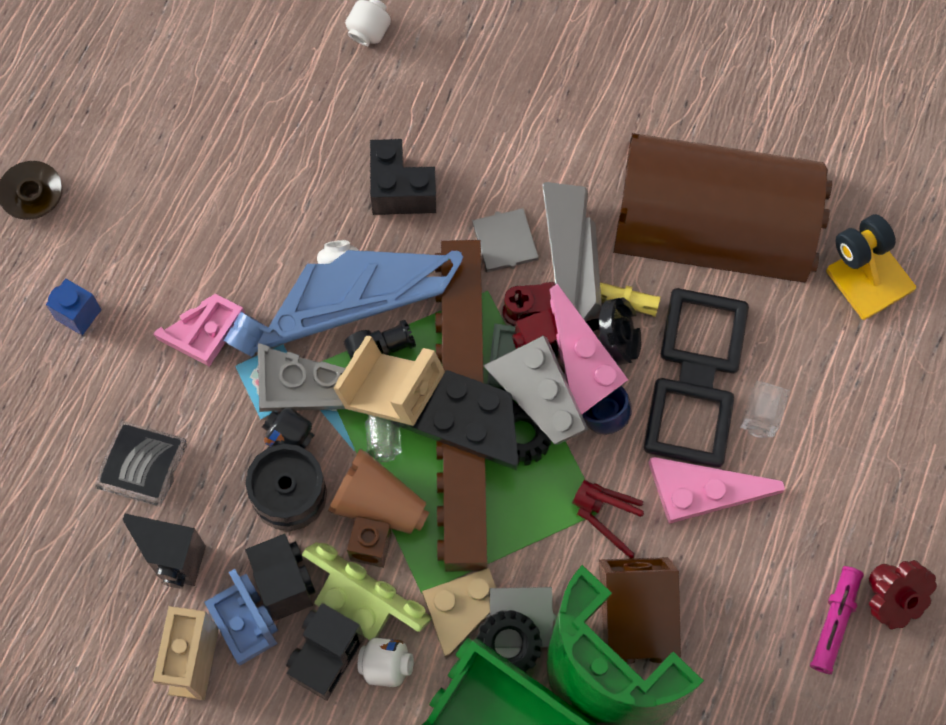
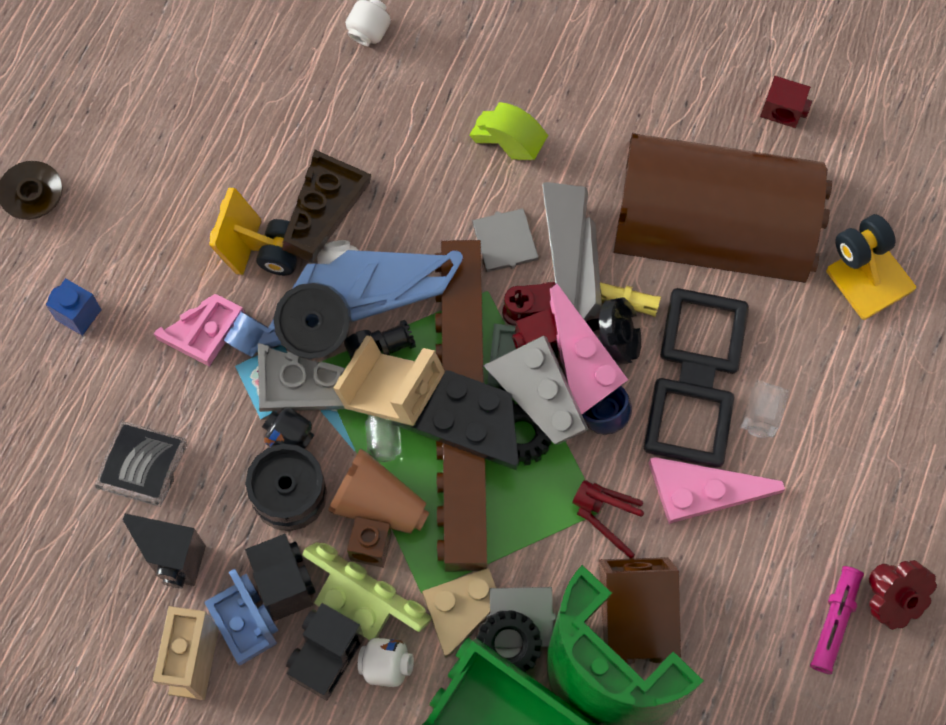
black brick [370,139,436,215] -> none
none -> yellow plate [209,188,297,276]
none -> black wheel [273,282,352,359]
none -> dark brown wing [282,150,371,263]
none -> lime brick [469,102,549,160]
none -> dark red brick [760,76,812,128]

